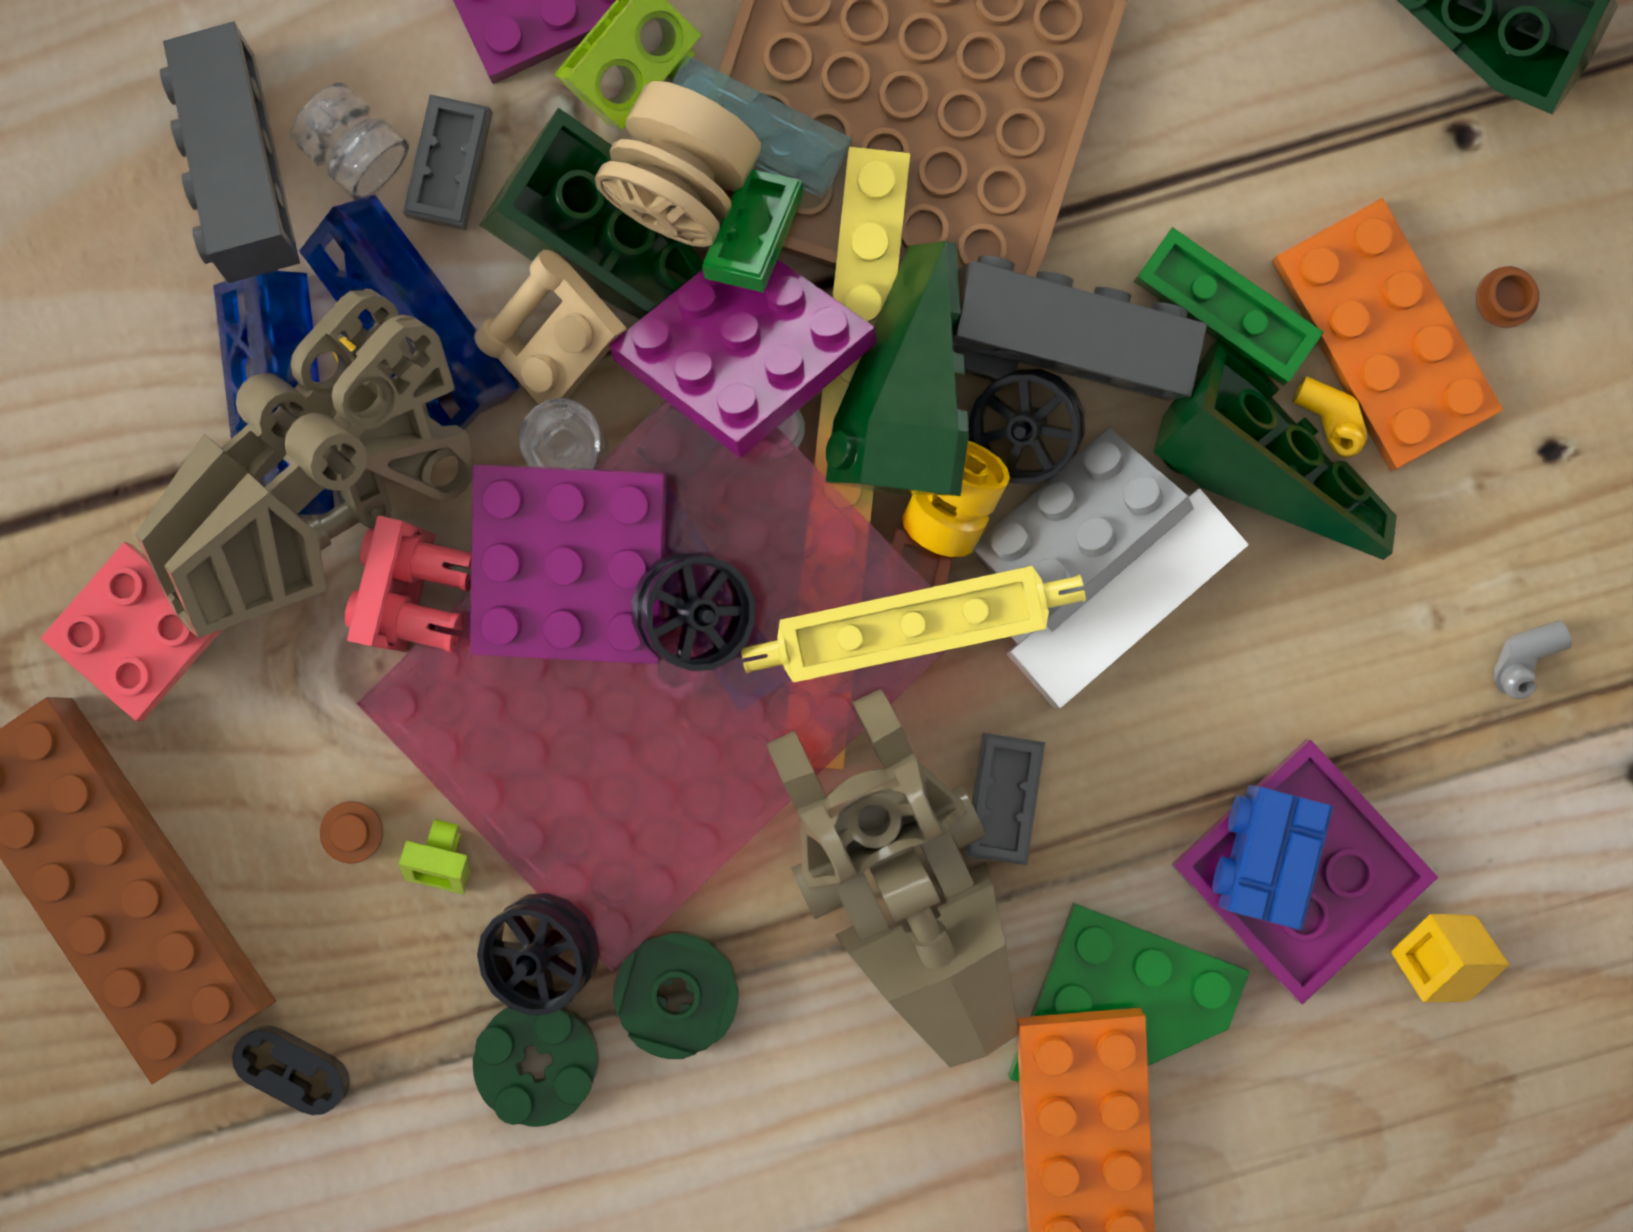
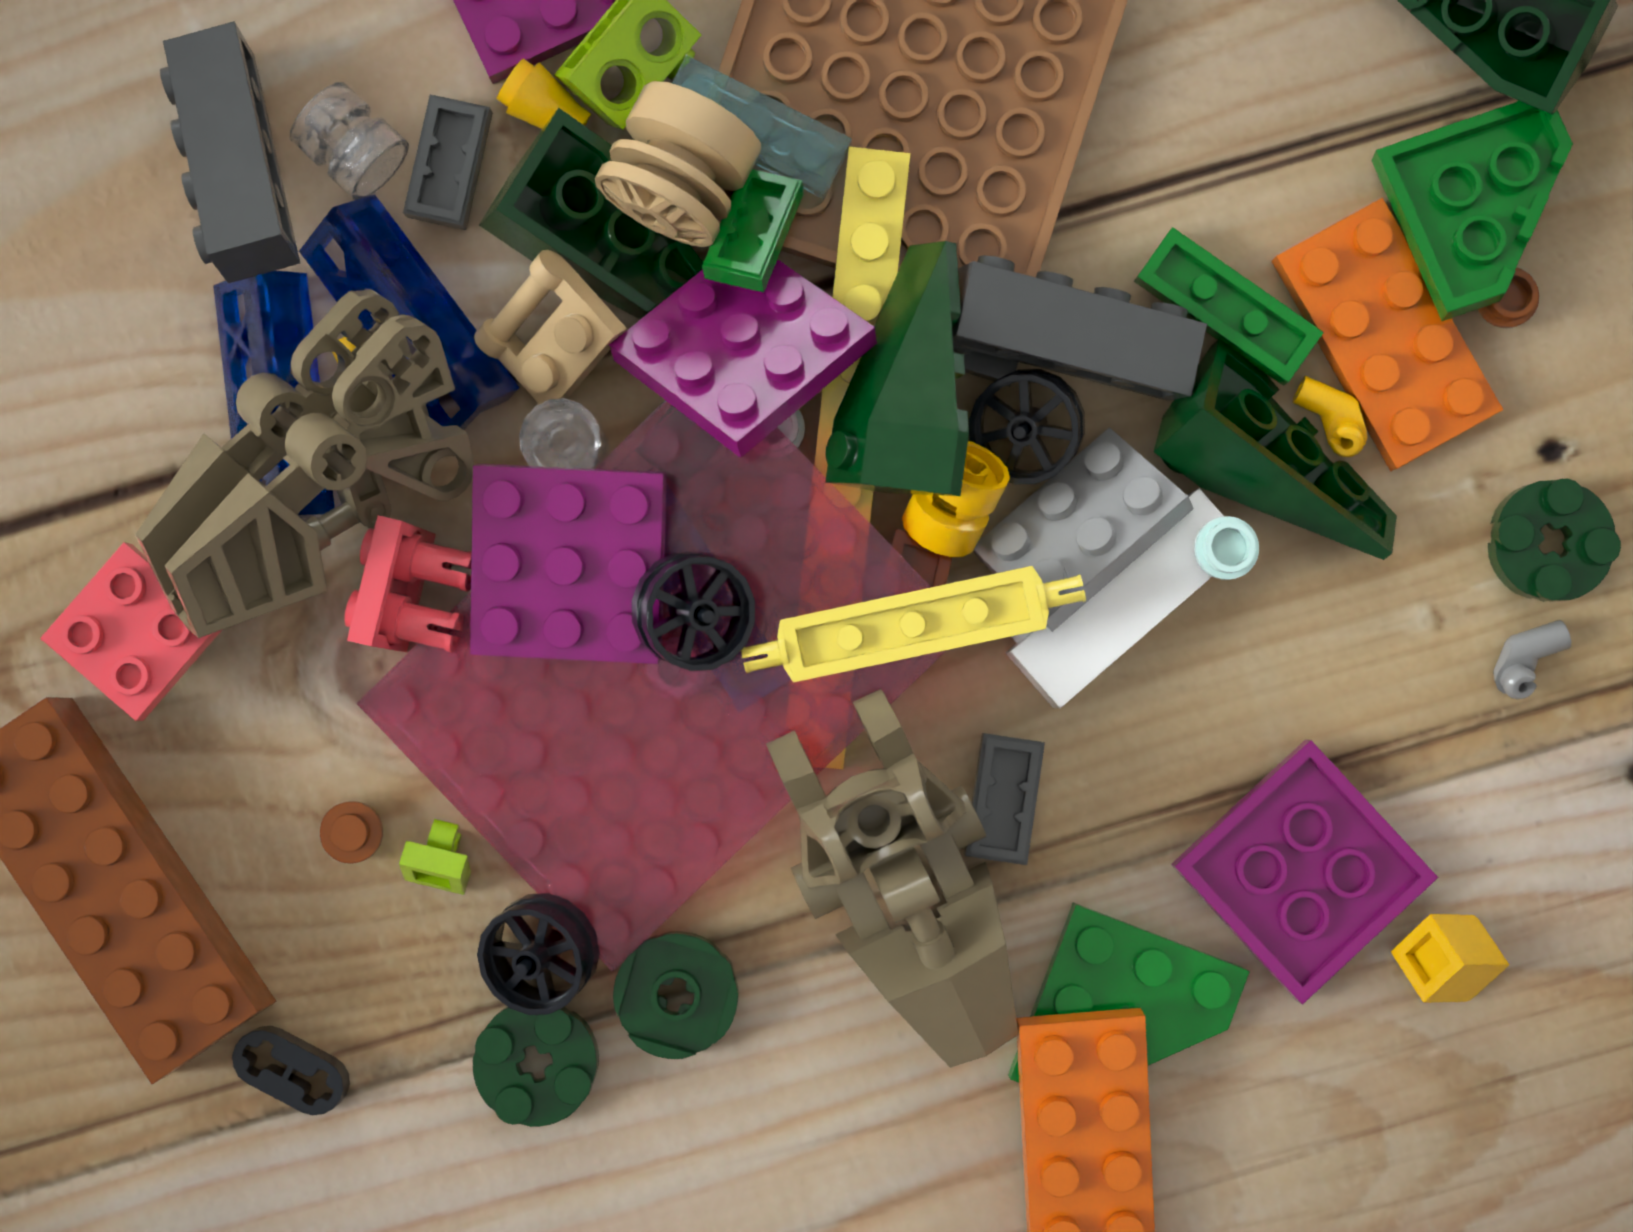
blue brick [1213,785,1334,930] -> none
none -> yellow cone [496,58,592,129]
none -> light aqua plate [1195,516,1259,580]
none -> green plate [1371,101,1573,321]
none -> dark green plate [1488,478,1621,602]

